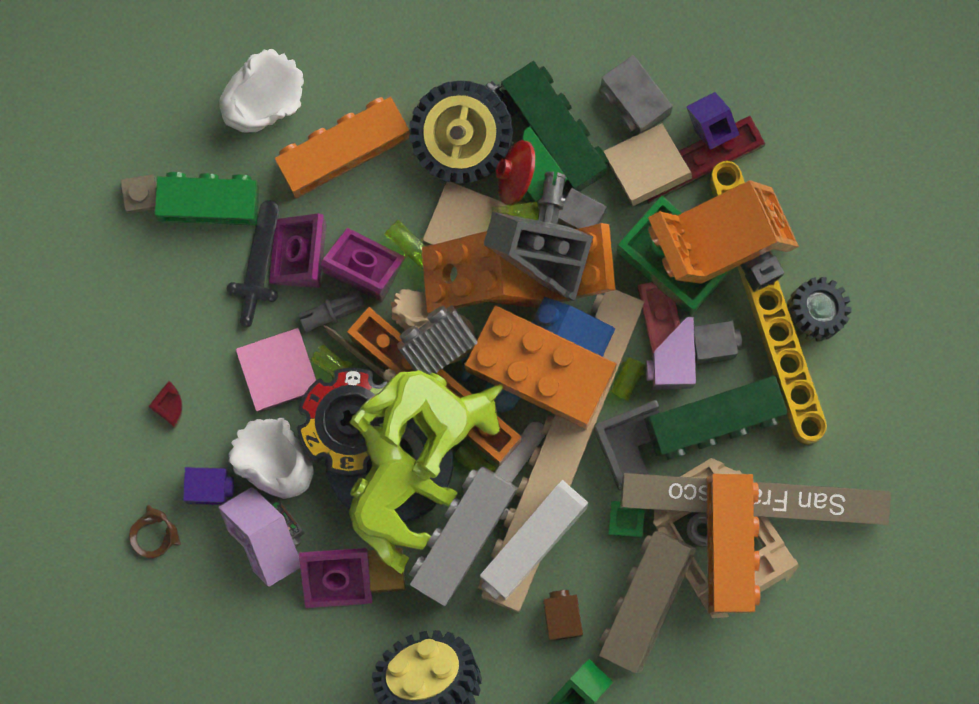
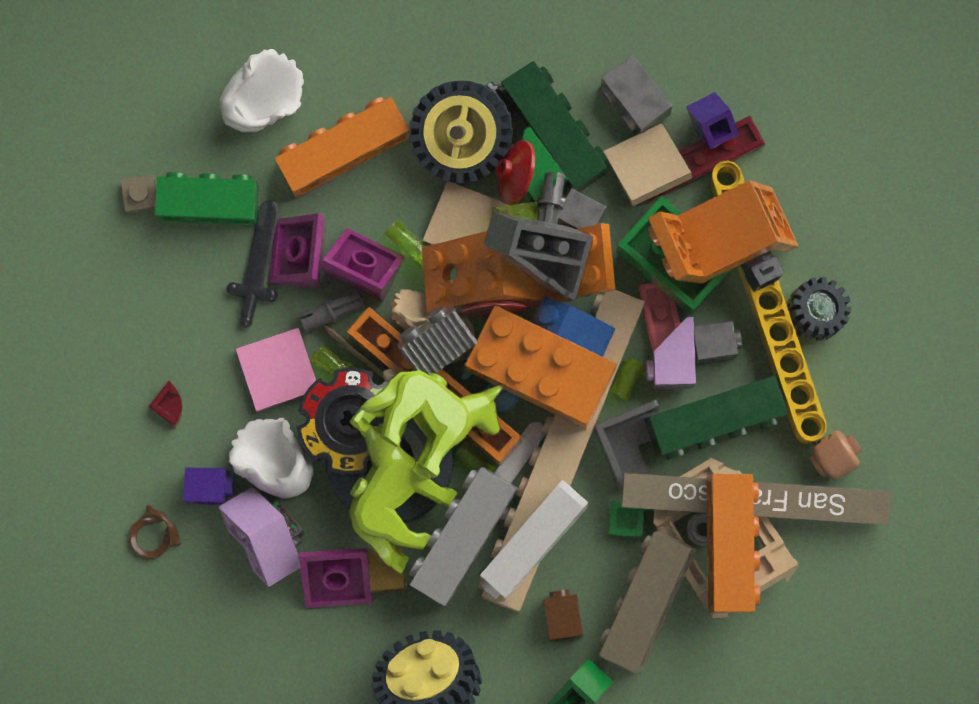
none -> coral piece [460,301,526,318]
none -> nougat head [810,430,862,480]

